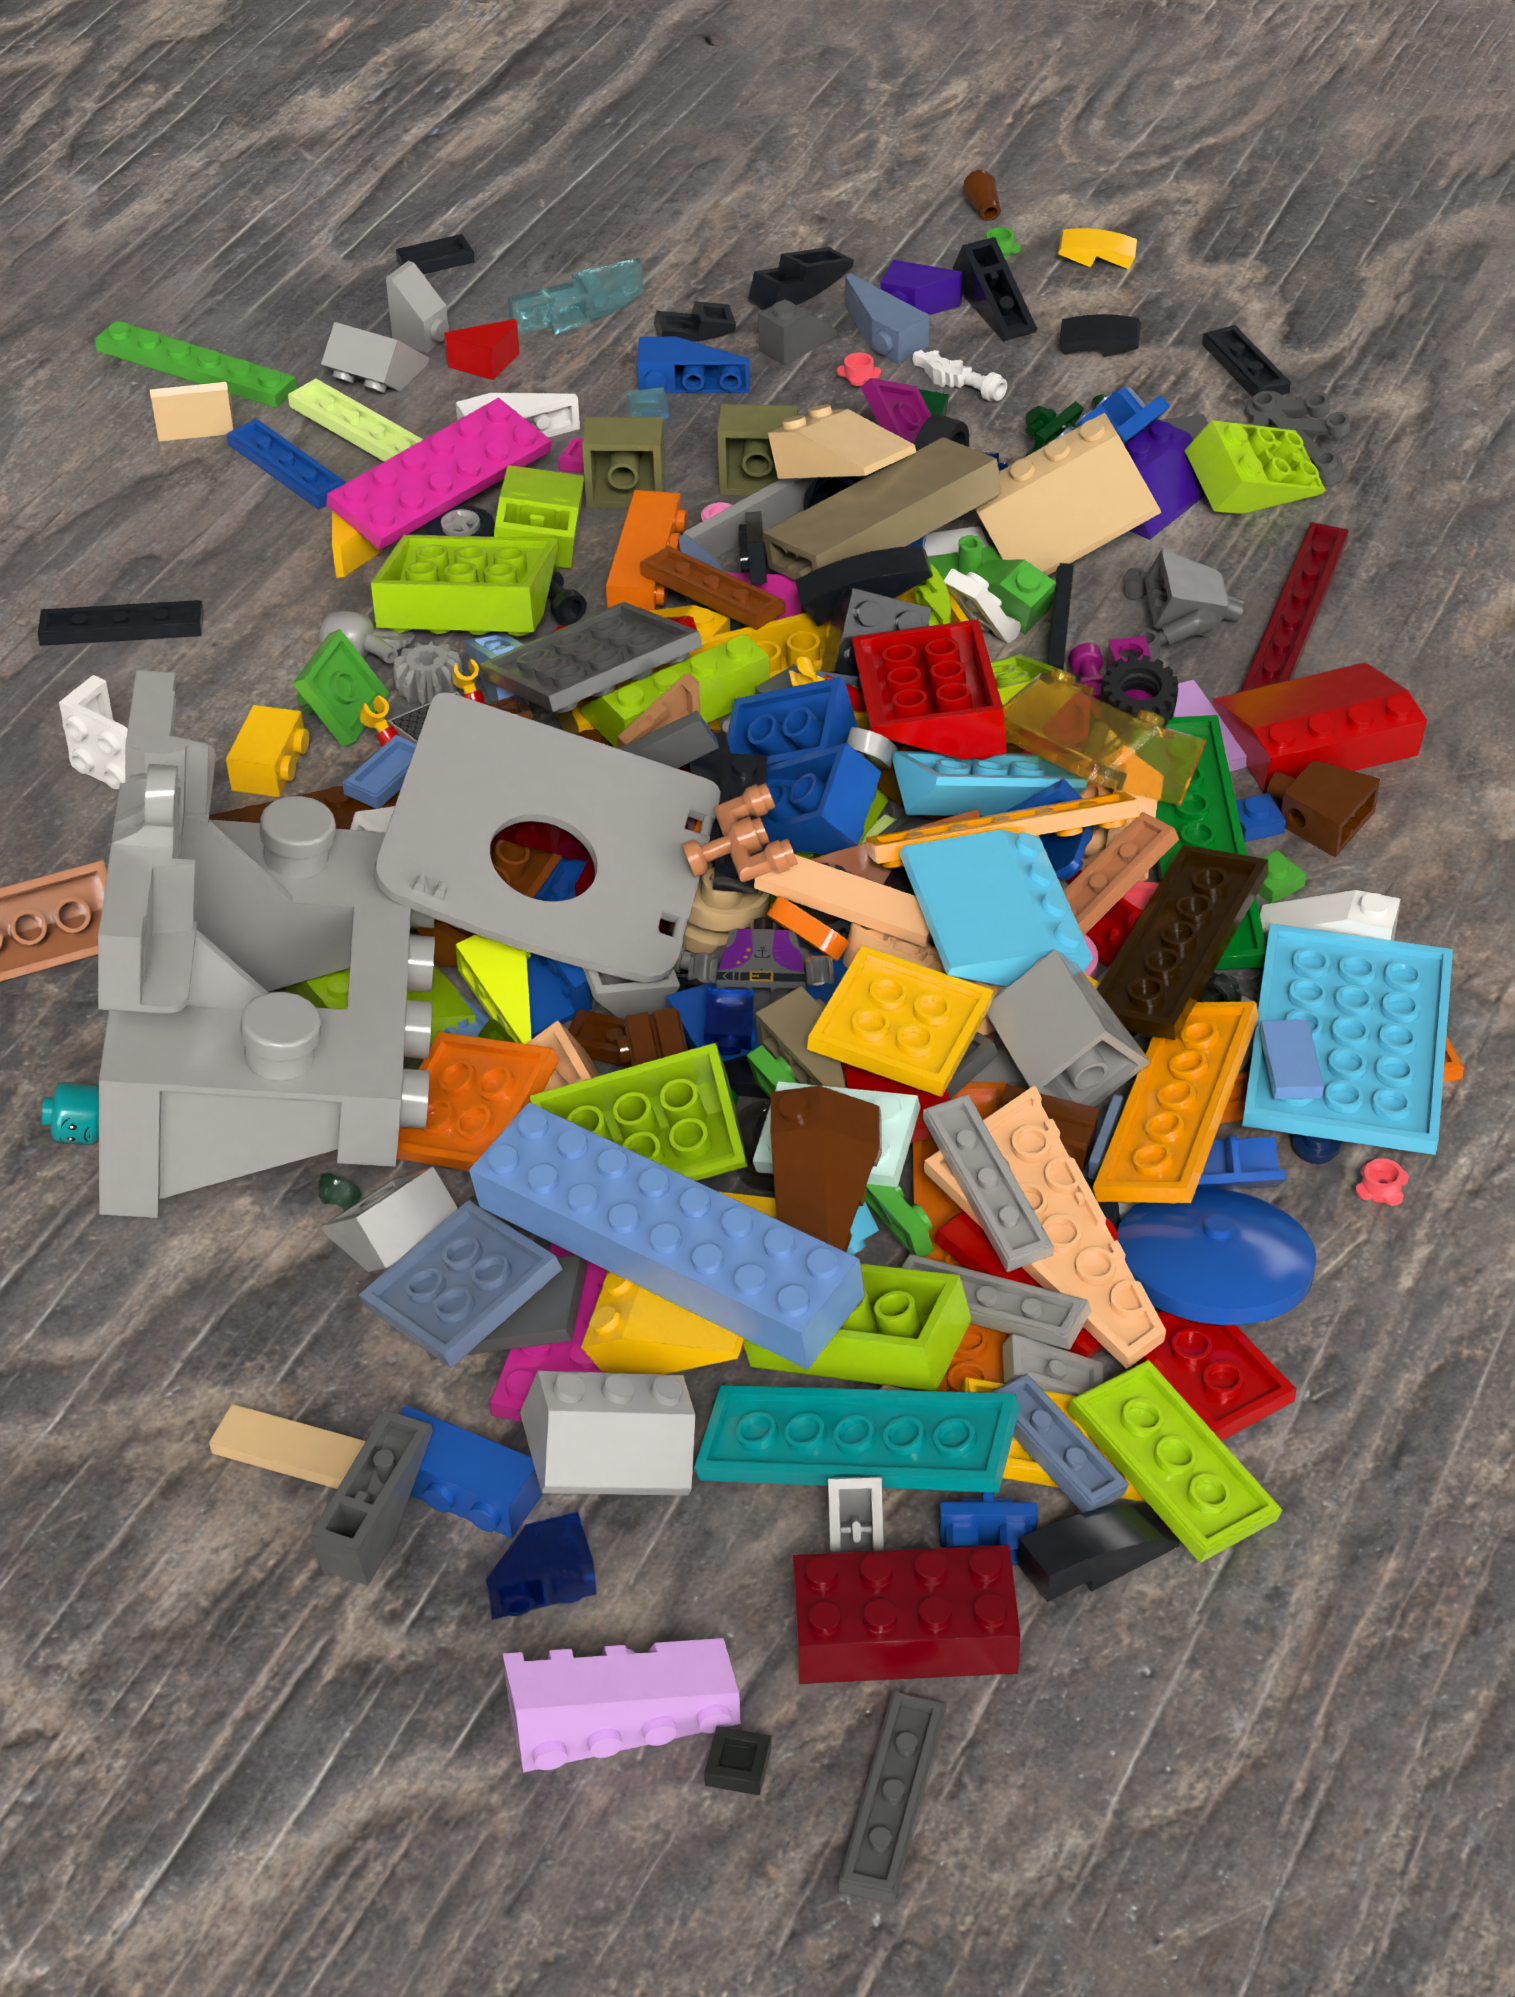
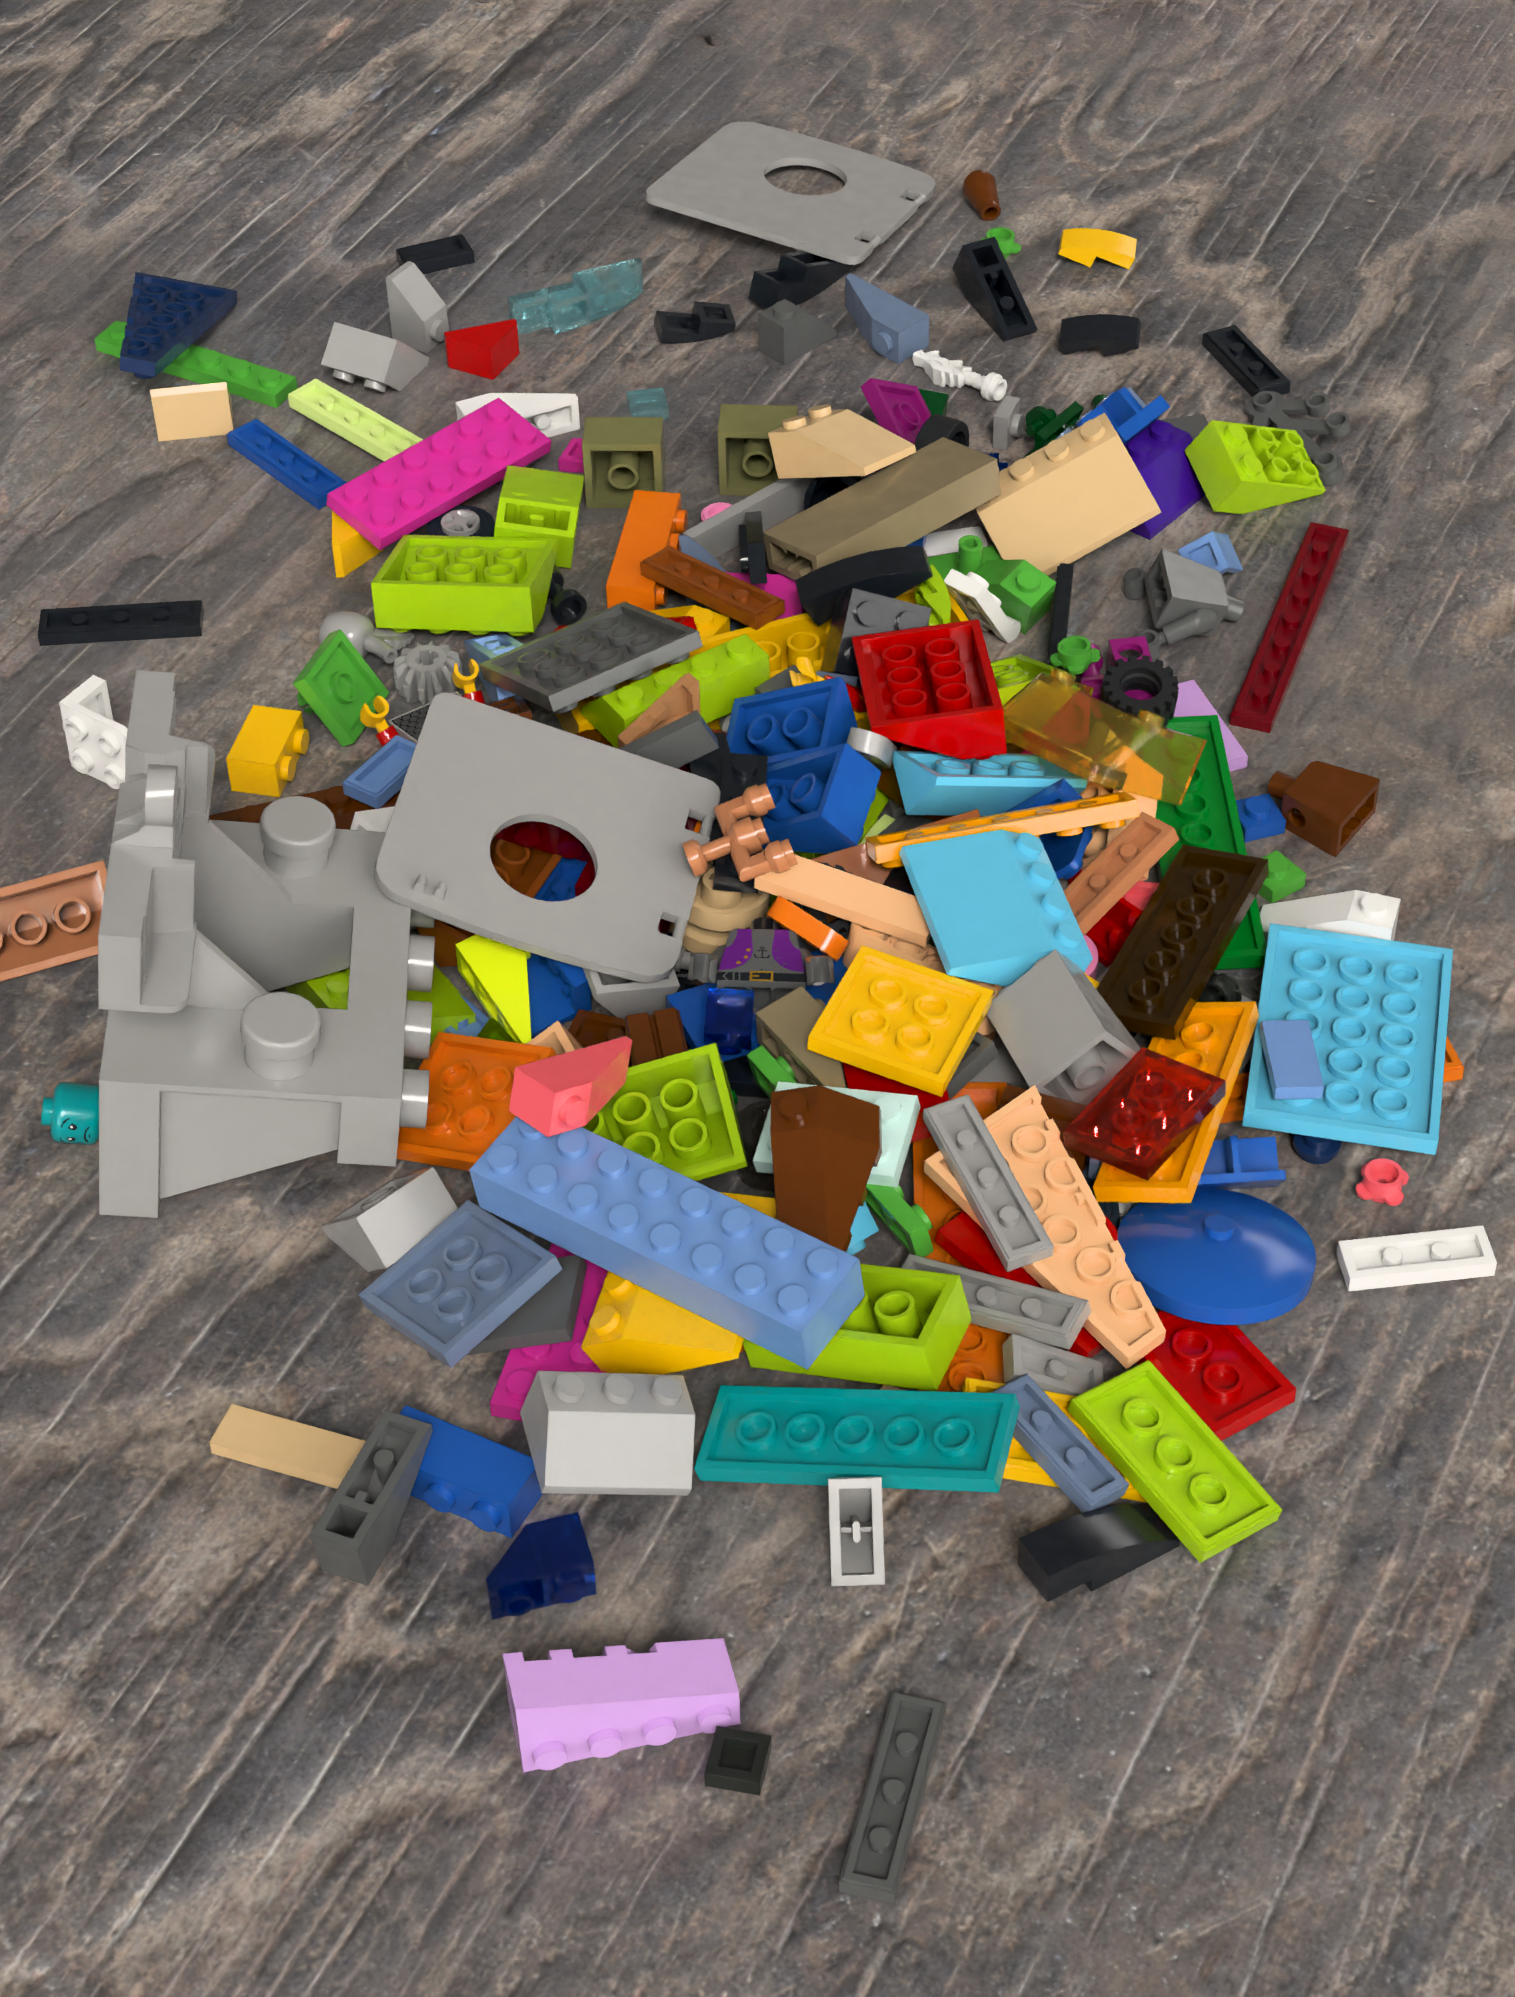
clear green piece [318,1172,363,1211] -> none
blue slope [637,337,750,393] -> none
dark red brick [793,1545,1021,1684] -> none
coral plate [837,352,881,386] -> none
dark purple slope [880,260,963,315] -> none
blue hips [940,1492,1038,1565] -> none
red slope [1212,662,1427,794] -> none
none -> dark blue wing [120,272,237,379]
none -> coral slope [509,1036,632,1137]
none -> light grey door [645,121,936,265]
none -> light grey plate [993,395,1024,451]
none -> bright green plate [1050,636,1101,675]
none -> clear red plate [1063,1047,1226,1181]
none -> medium blue panel [1178,531,1243,574]
none -> white plate [1336,1226,1497,1292]

